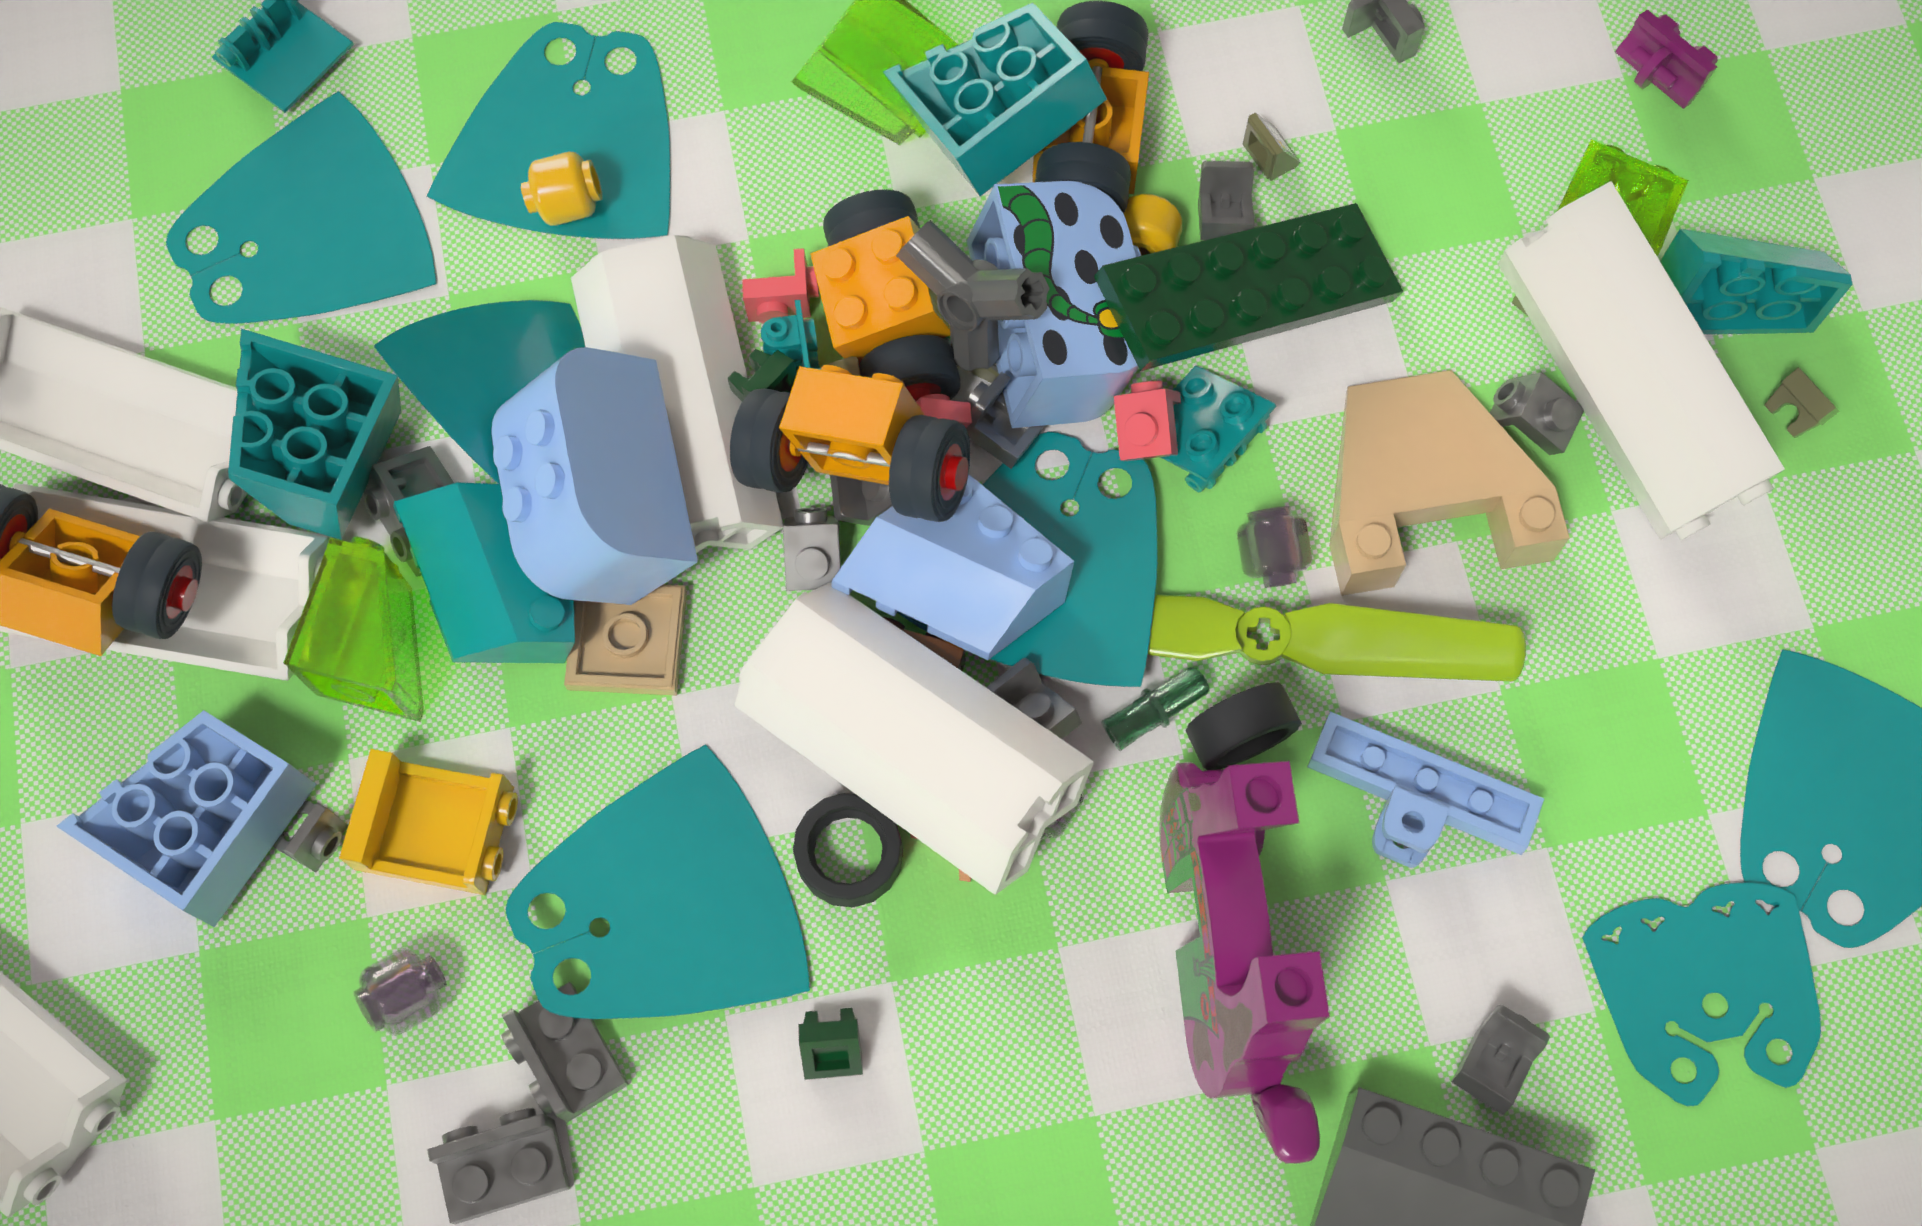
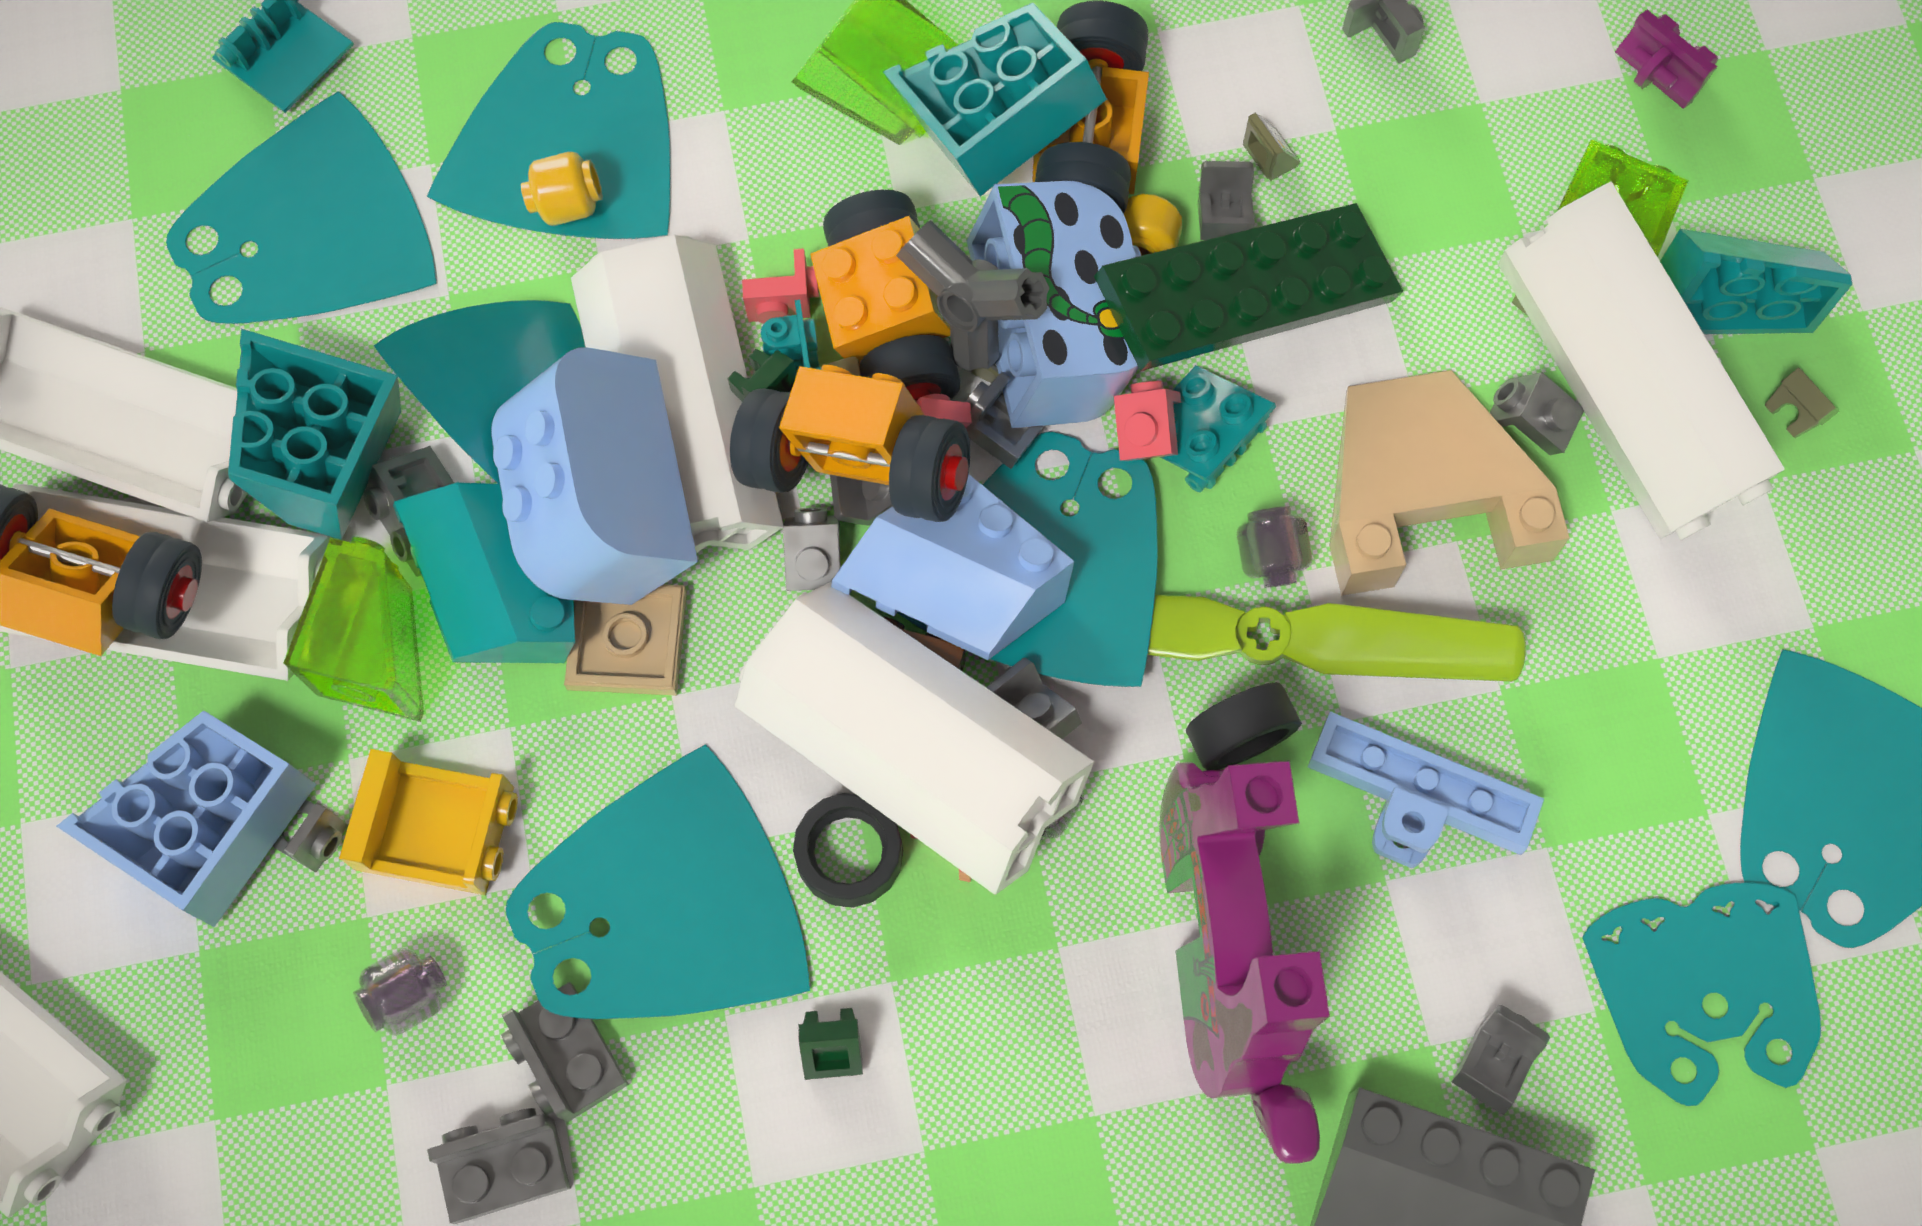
clear green axle [1101,667,1210,751] -> none

